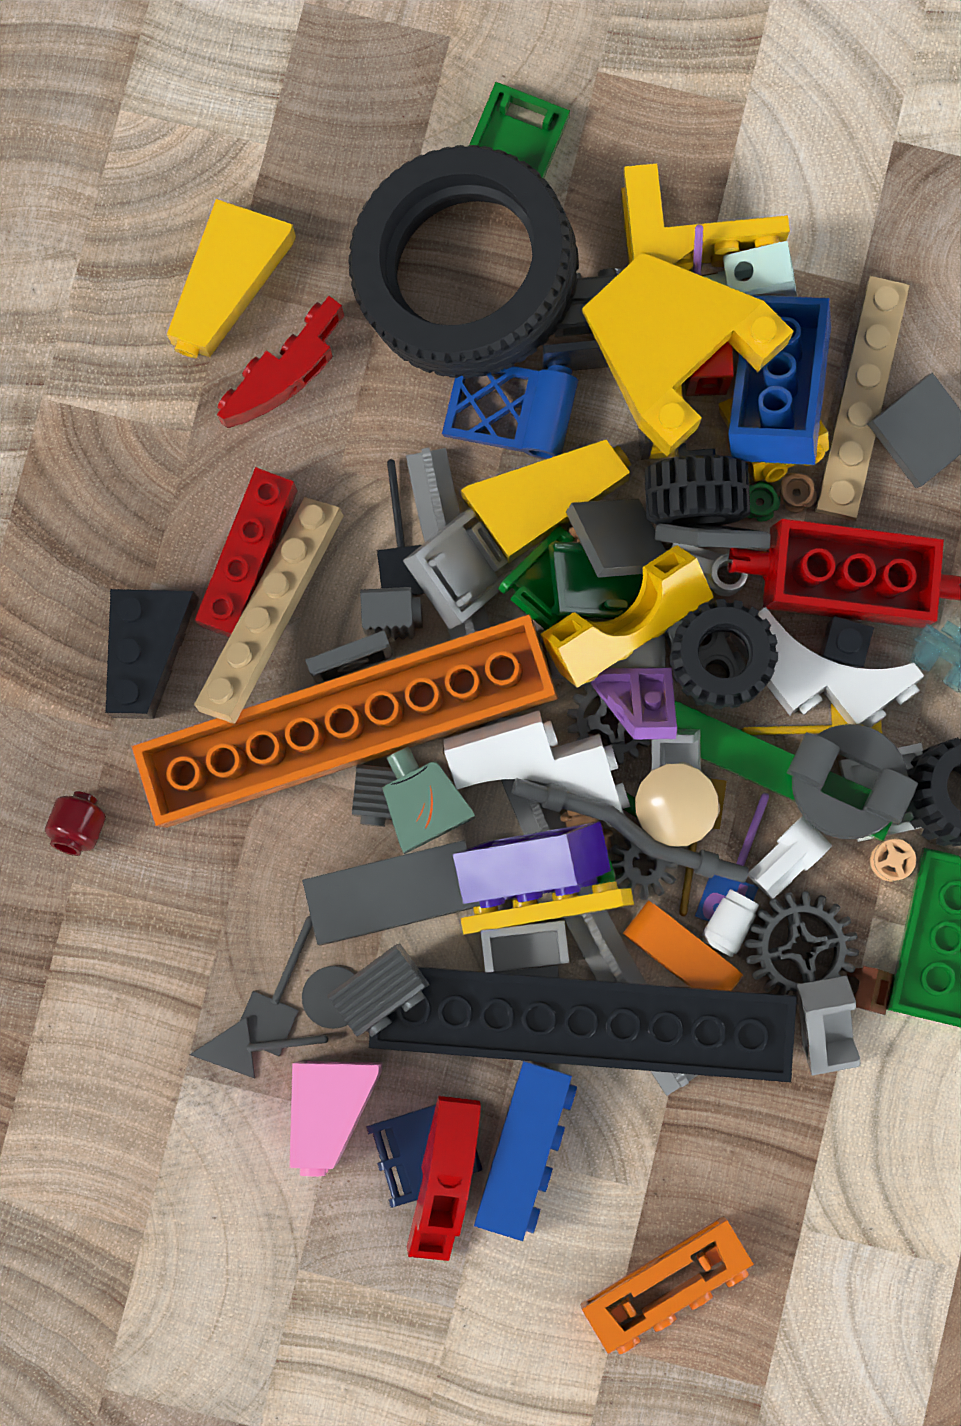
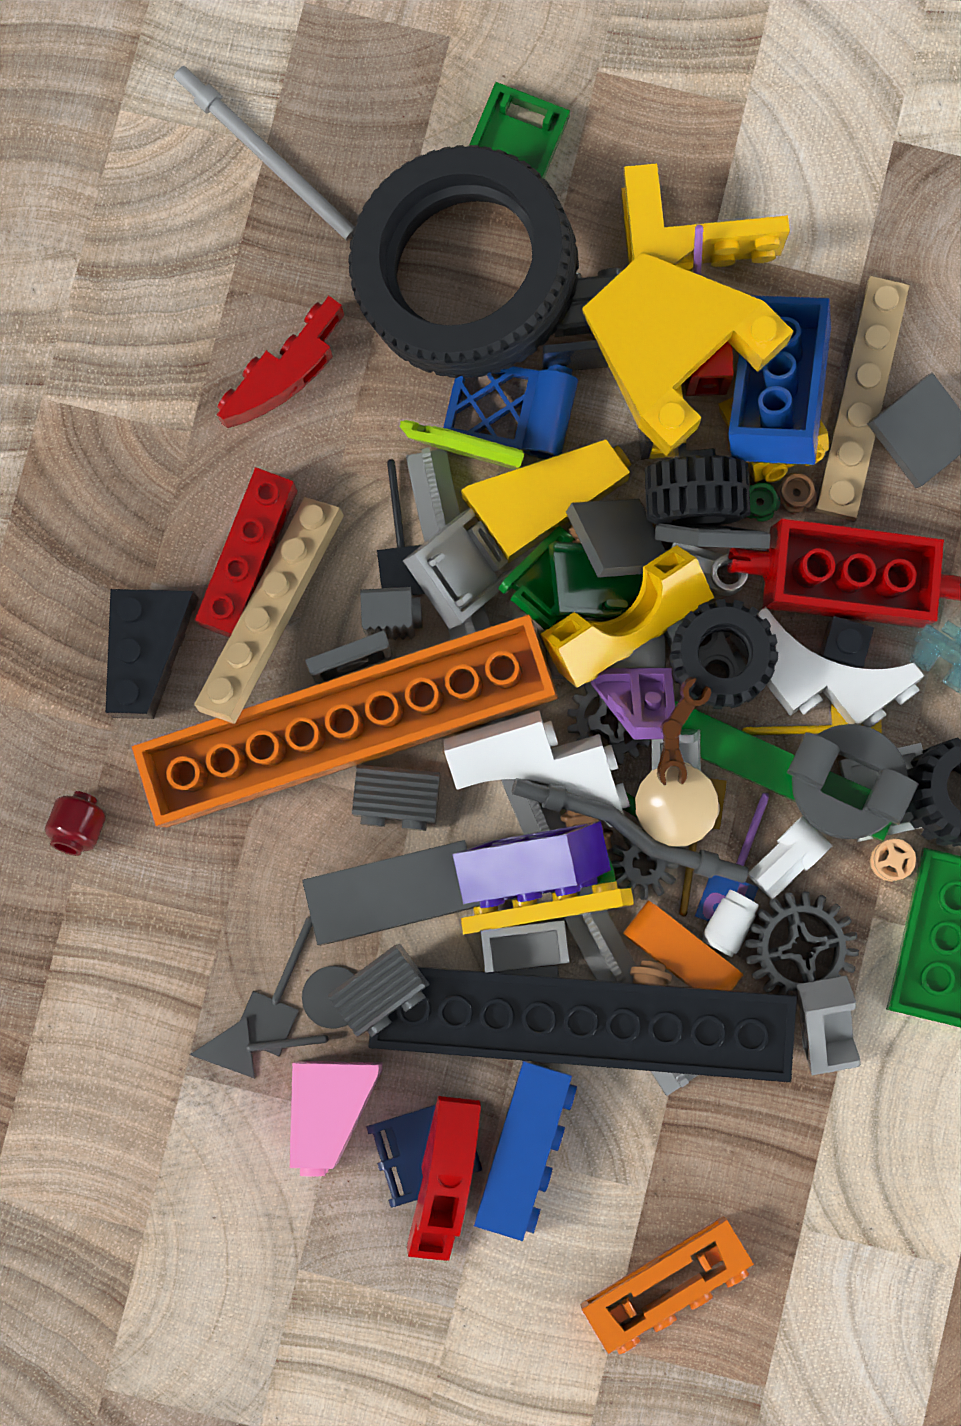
yellow slope [167,199,296,359] -> none
sand green torso [382,747,475,854] -> none
light aqua torso [702,241,797,297] -> none
copper tile [846,966,894,1015] -> none
none -> light grey bar [174,66,355,241]
none -> lime tile [399,420,524,470]
none -> medium nougat plate [630,961,672,985]
none -> reddish brown piece [657,677,711,785]

